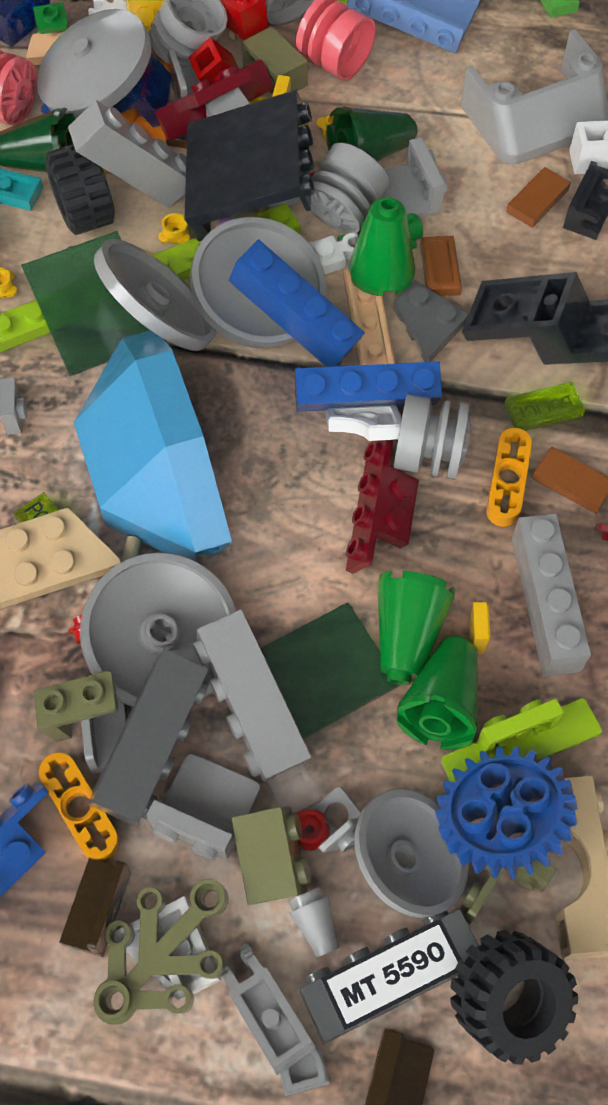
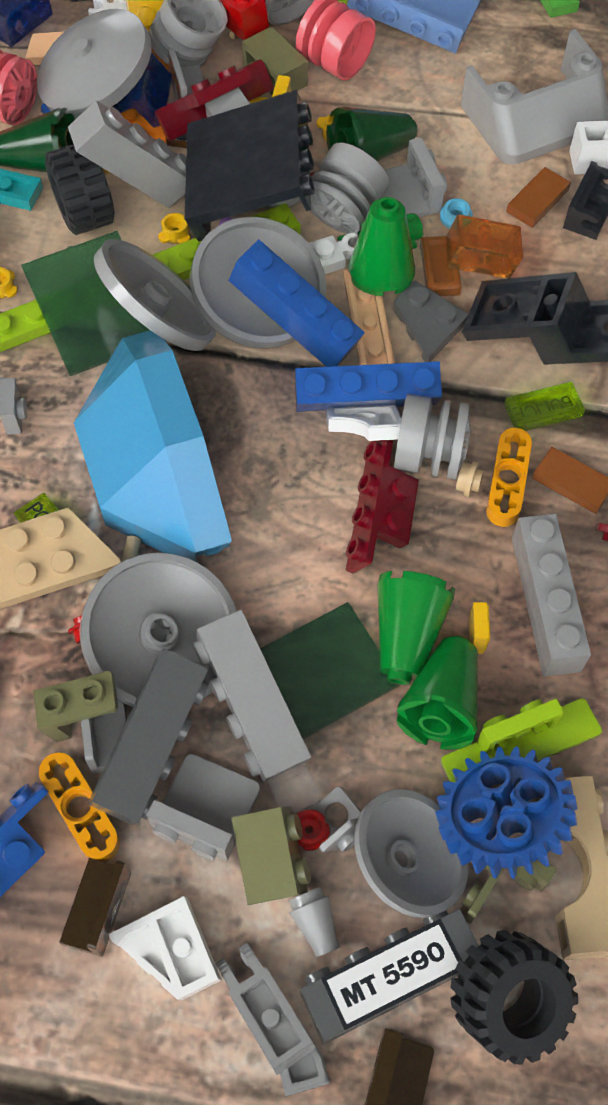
green bracket [33,2,68,34] -> none
olive plant [93,879,229,1025] -> none
red brick [188,37,239,83] -> none
none -> medium azure plate [440,198,473,230]
none -> clear orange brick [446,214,523,278]
none -> tan plate [456,461,484,497]

